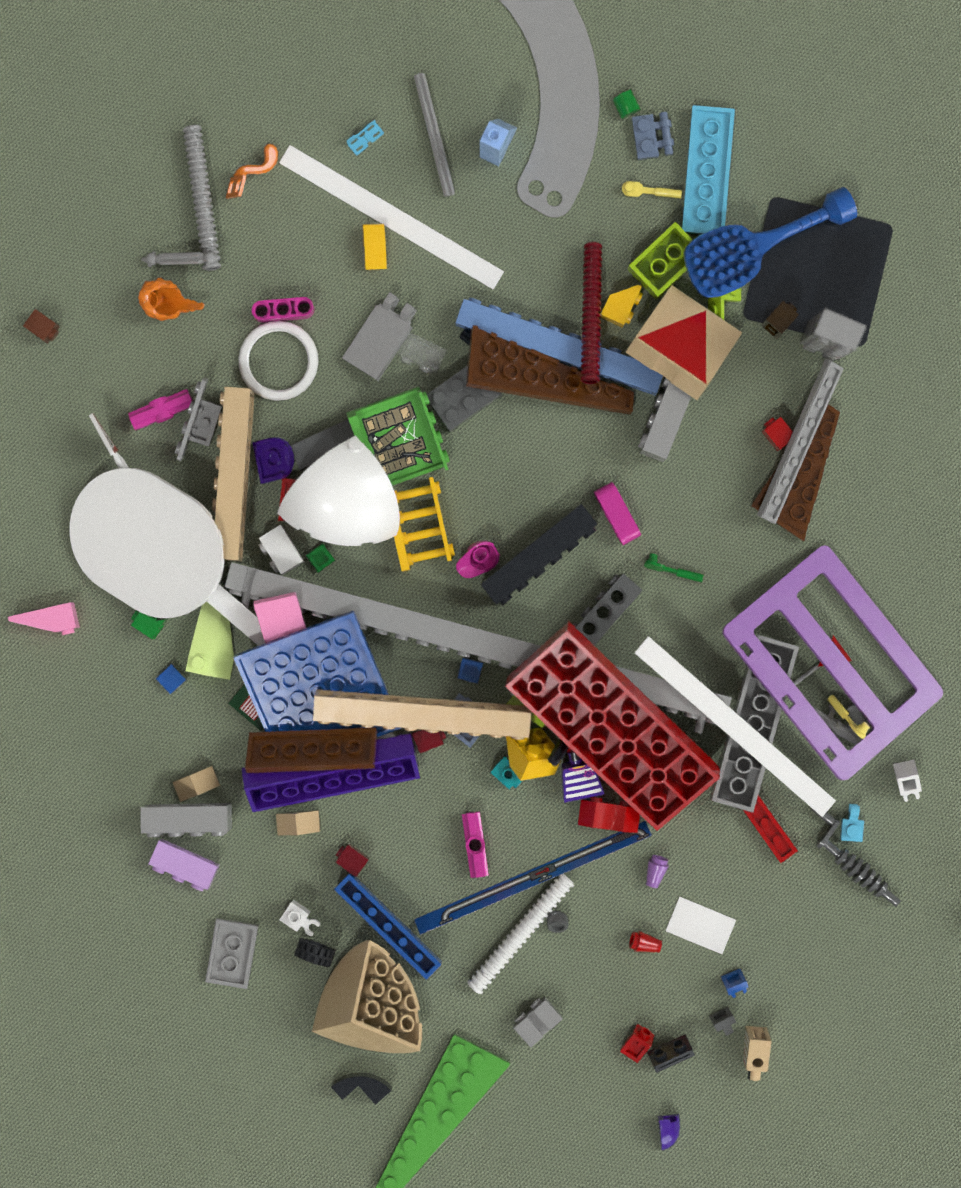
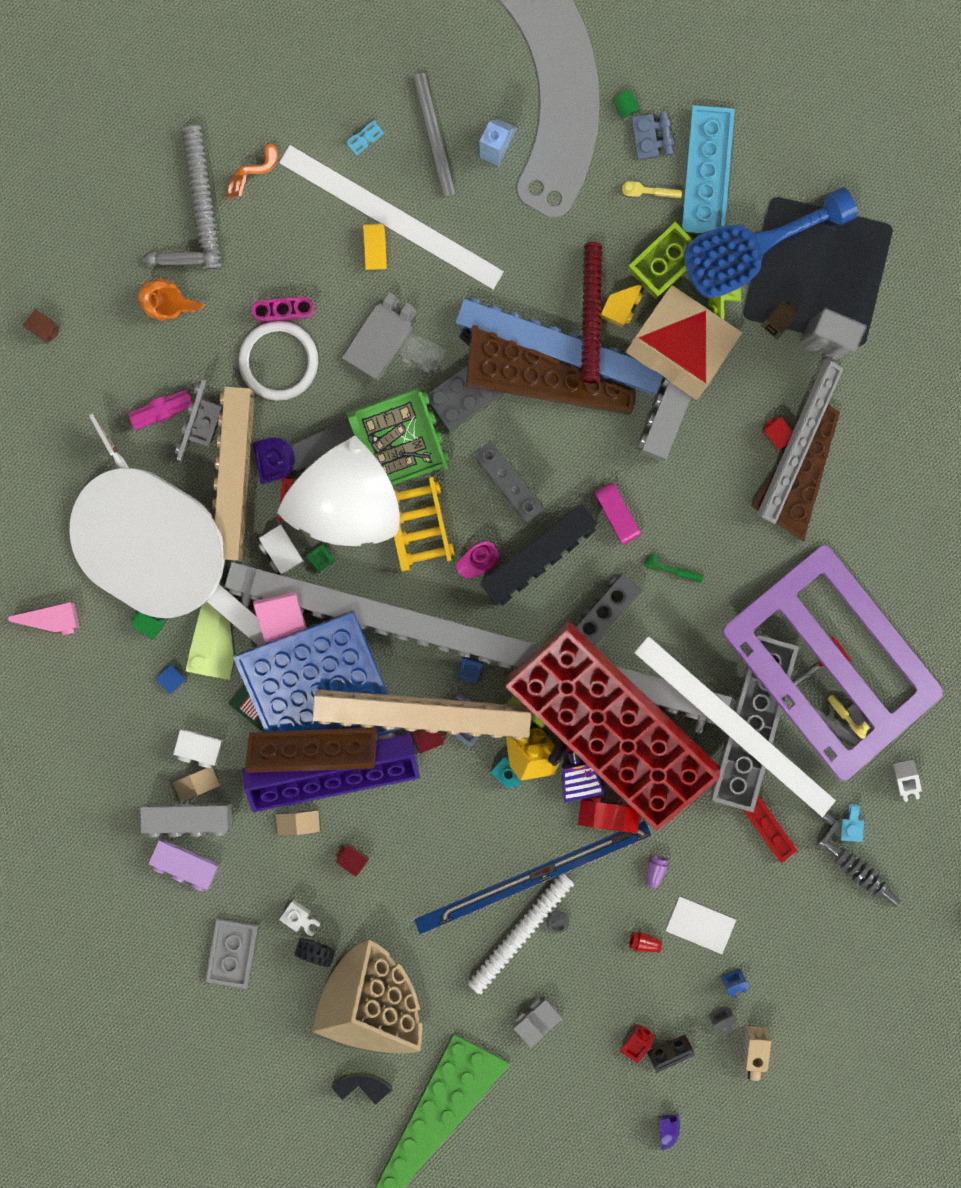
blue brick [334,873,442,980] -> none
dark pink piece [462,811,489,878] -> none
none -> white brick [173,729,224,768]
none -> dark grey fence [474,441,543,525]

